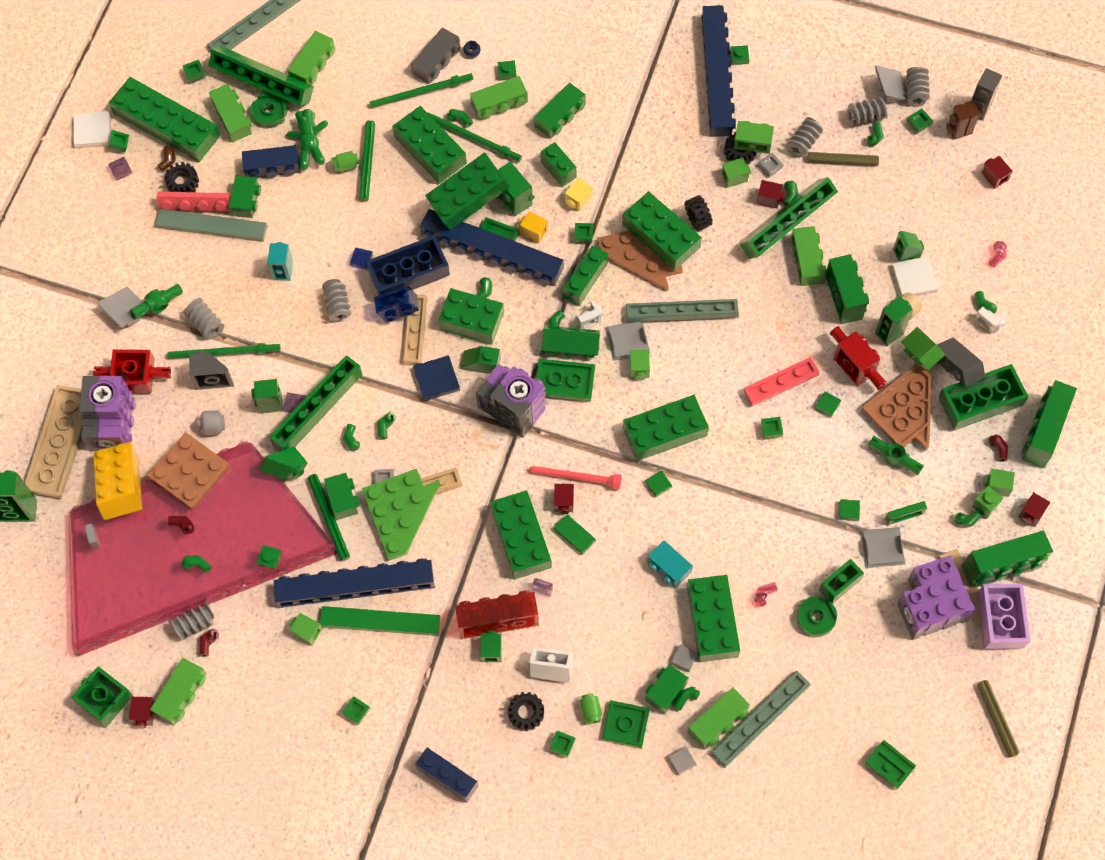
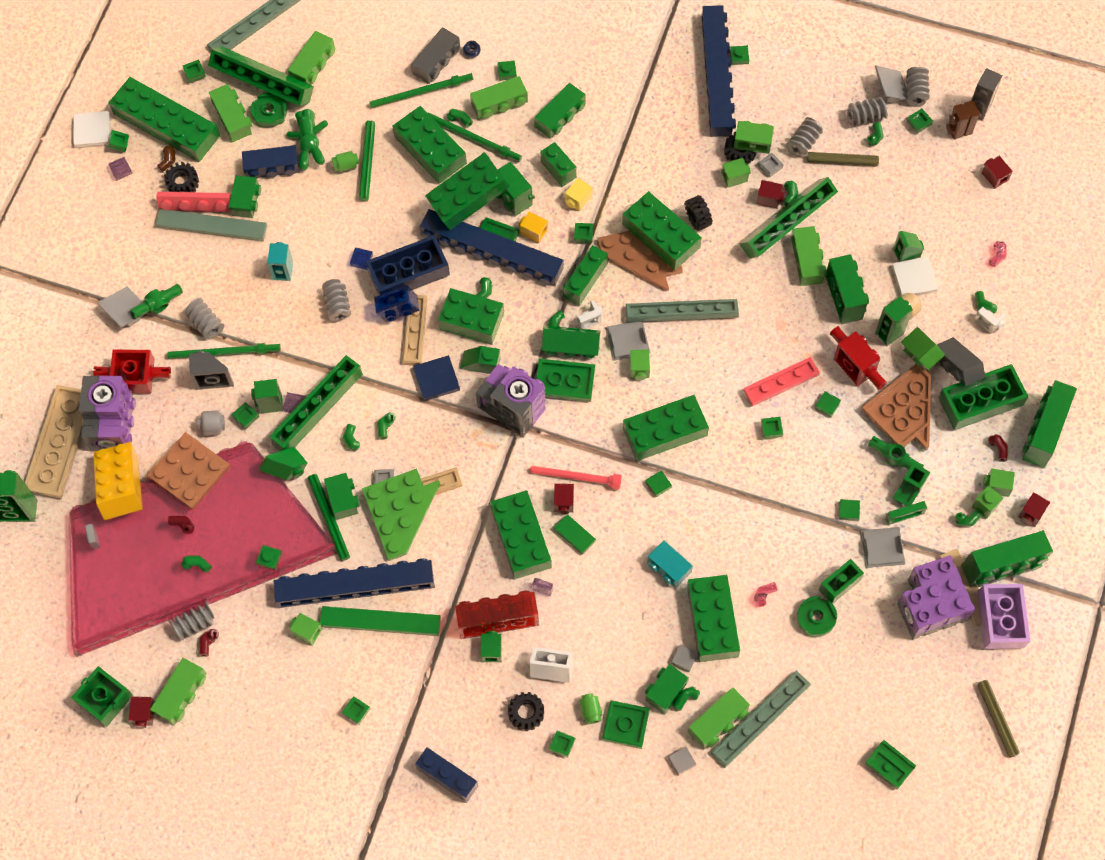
none -> green plate [232,402,260,429]
none -> green brick [893,462,931,506]

